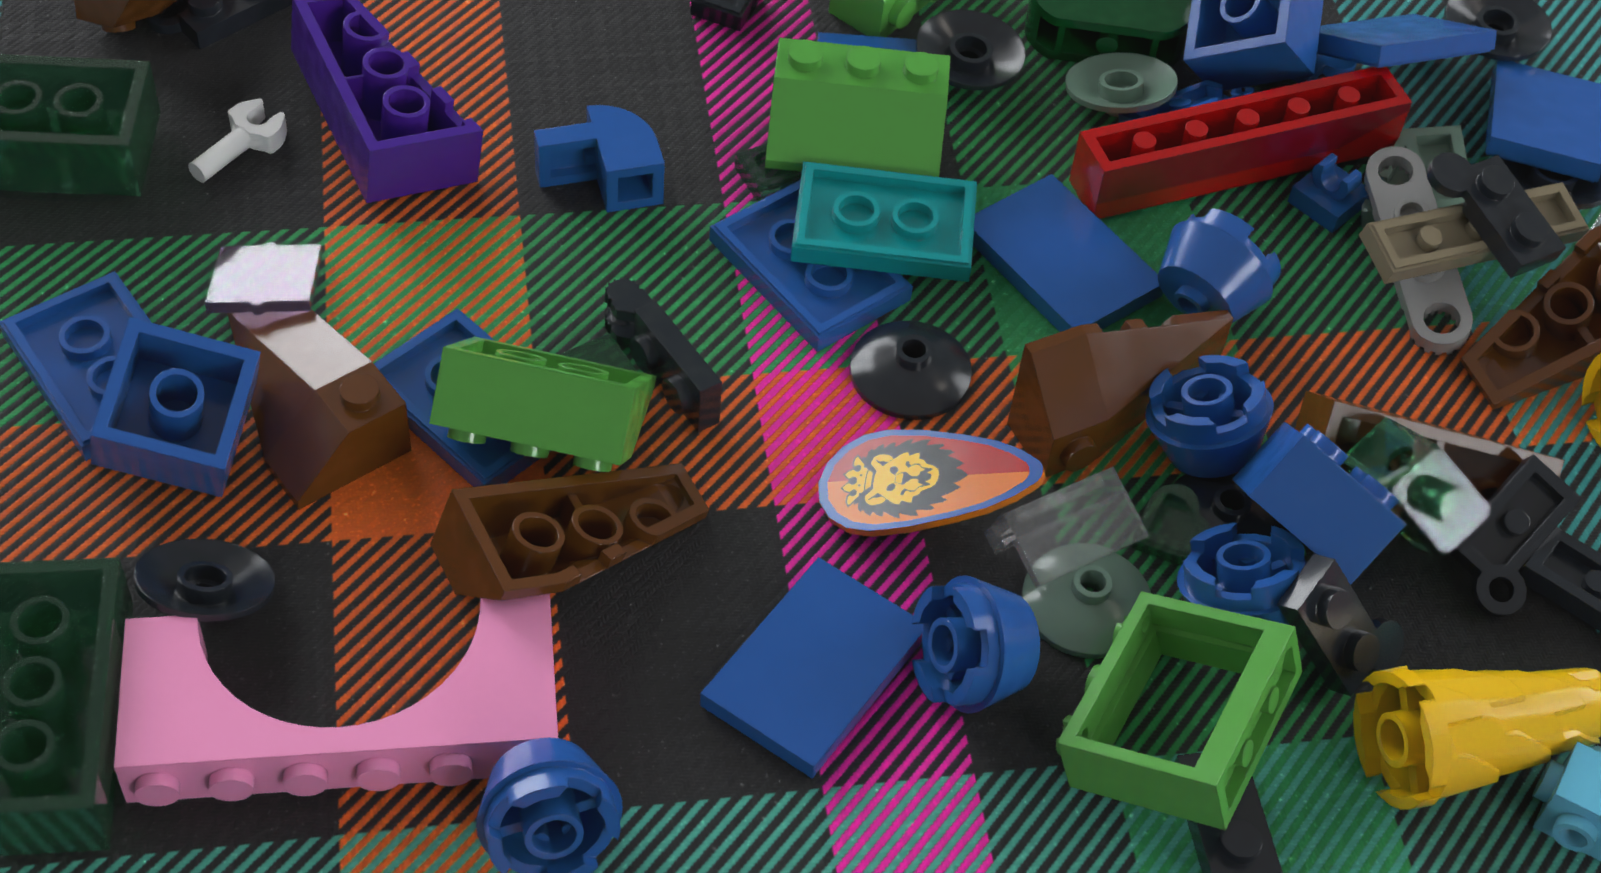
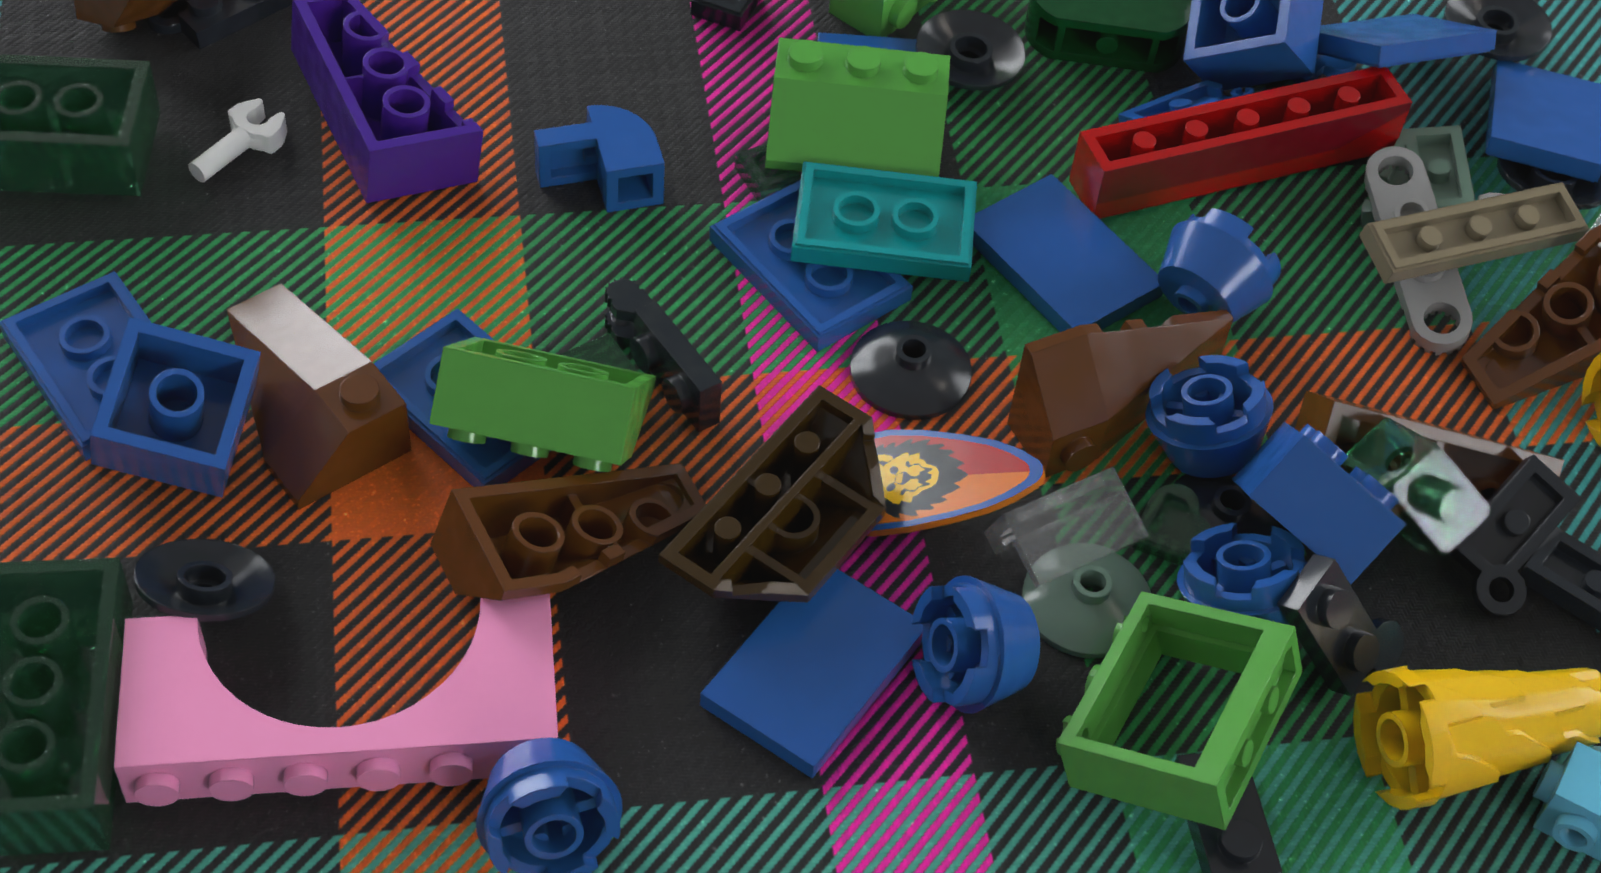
clear purple piece [205,242,322,316] -> none
sand green dish [1065,52,1178,117] -> none
blue tile [1287,153,1369,233] -> none
black hinge [1426,152,1566,278] -> none
none -> dark brown wedge [659,385,886,603]

